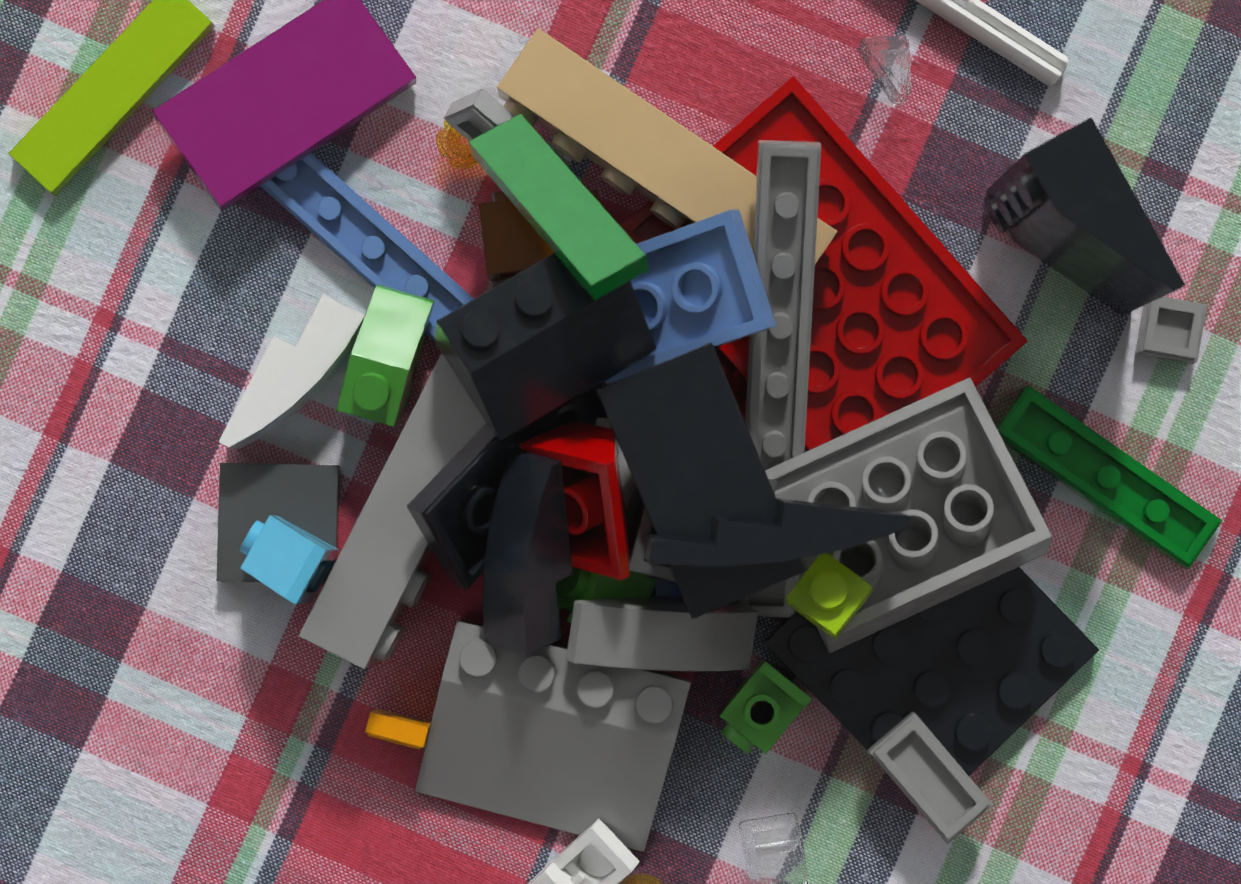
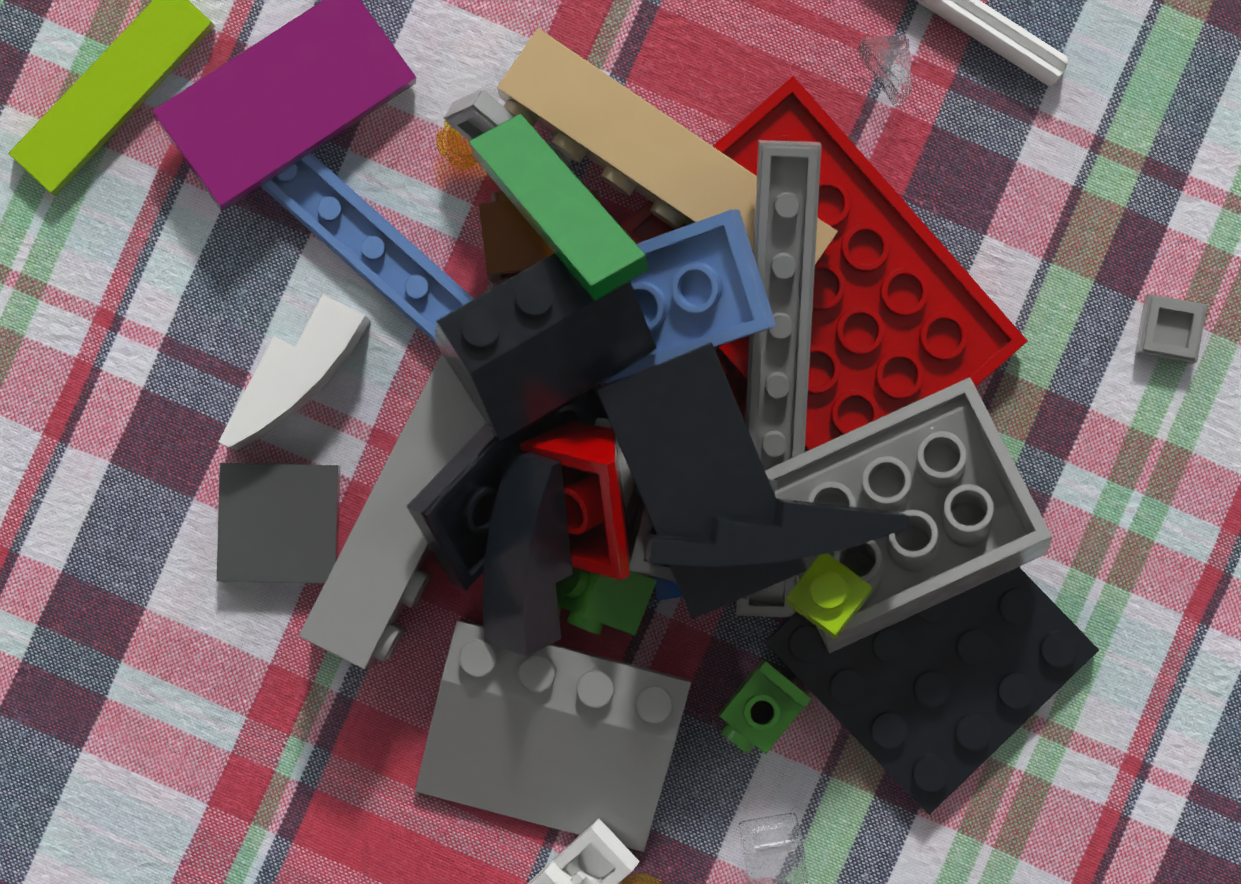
medium azure slope [240,515,340,605] -> none
bright green slope [336,284,435,427] -> none
light orange tile [365,708,431,750] -> none
light grey slope [566,595,758,671] -> none
light grey tile [867,712,993,844] -> none
black slope [985,117,1185,316] -> none
green tile [996,385,1222,569] -> none

